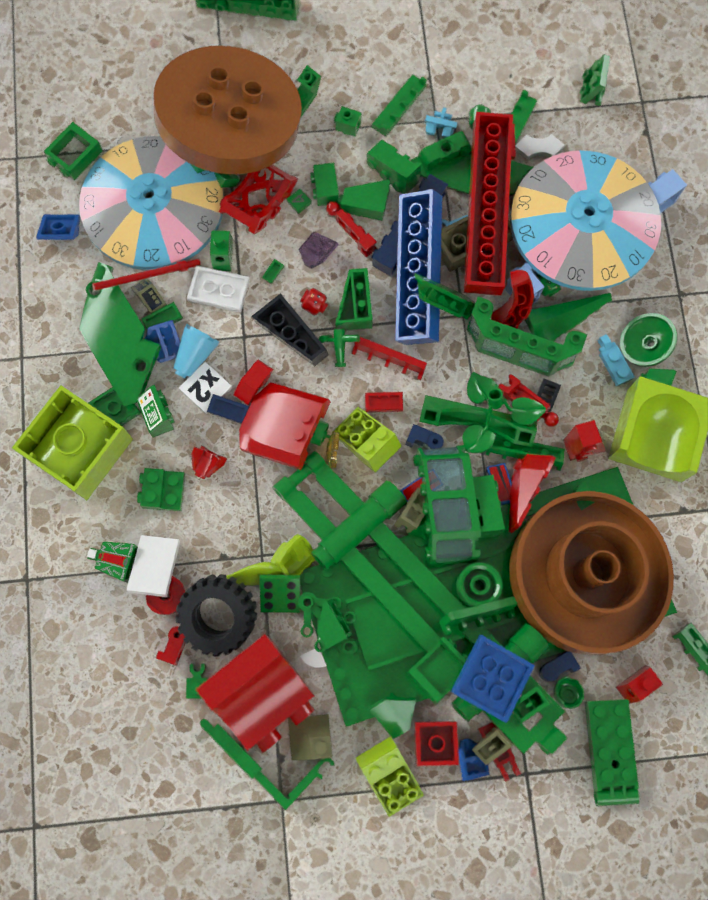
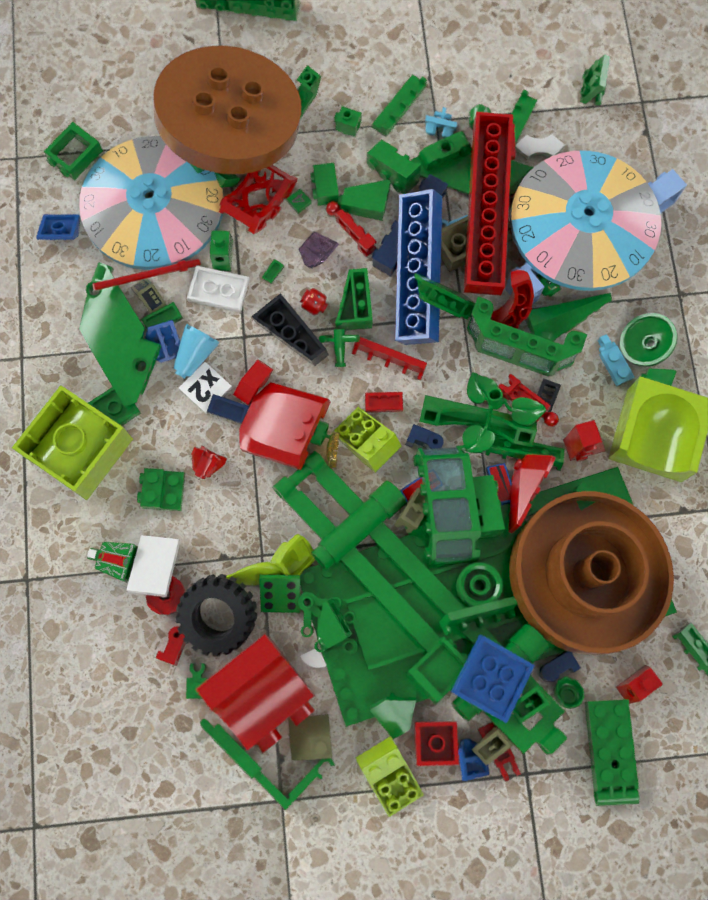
slope [137,385,175,438] -> none

